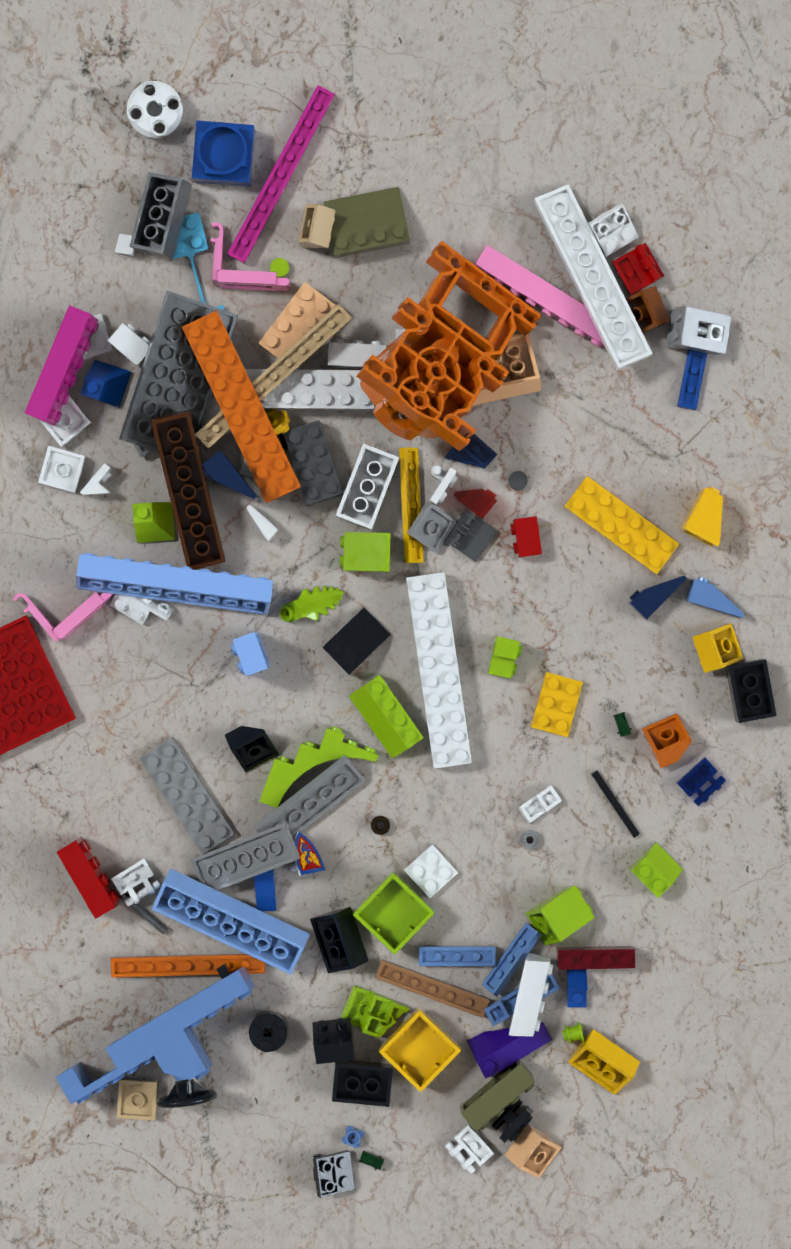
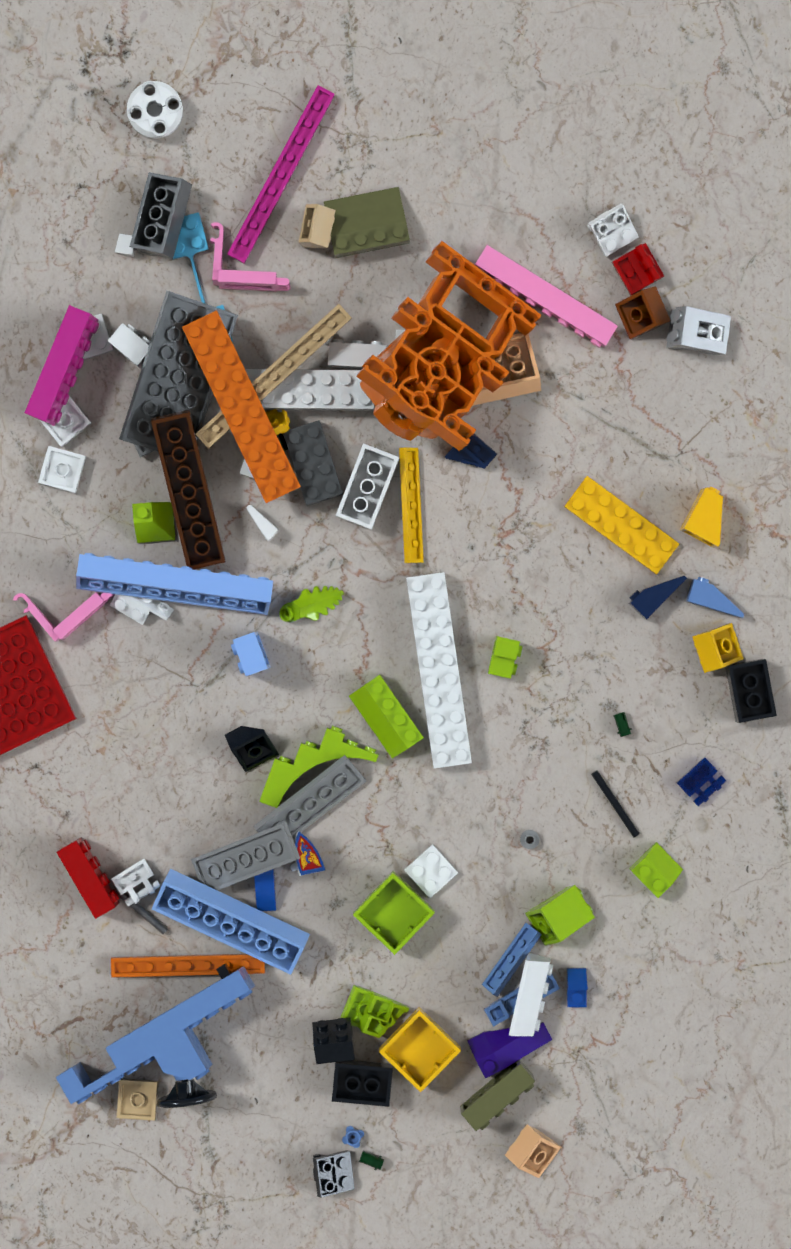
blue slope [80,360,131,408] -> none
white slope [80,463,112,496] -> none
light grey plate [140,737,235,855] -> none
blue container [192,120,255,187] -> none
dark blue slope [202,450,261,503] -> none
black brick [249,1011,288,1052] -> none
light nougat brick [258,282,336,359] -> none
lime tile [270,258,289,278] -> none
black slope [310,907,369,973] -> none
black slope [322,608,390,675] -> none
lime slope [340,532,391,572] -> none
dark brown plate [371,816,390,835] -> none
medium nougat plate [375,959,490,1018] -> none
light grey plate [407,501,457,554] -> none
medium blue plate [419,946,496,966] -> none
white plate [429,465,458,506] -> none
white plate [444,1124,494,1174] -> none
dark grey hinge [445,509,497,562] -> none
clear red slope [453,489,497,520] -> none
black plate [491,1099,533,1143] -> none
dark grey tile [508,471,528,491] -> none
red brick [510,516,542,558] -> none
white slope [518,785,562,823] -> none
yellow plate [531,672,583,737] -> none
white plate [533,184,653,370] -> none
dark red brick [556,946,635,970] -> none
lime brick [562,1022,585,1044] -> none
yellow slope [568,1029,640,1095] -> none
orange slope [642,713,692,769] -> none
blue tile [677,350,707,410] -> none

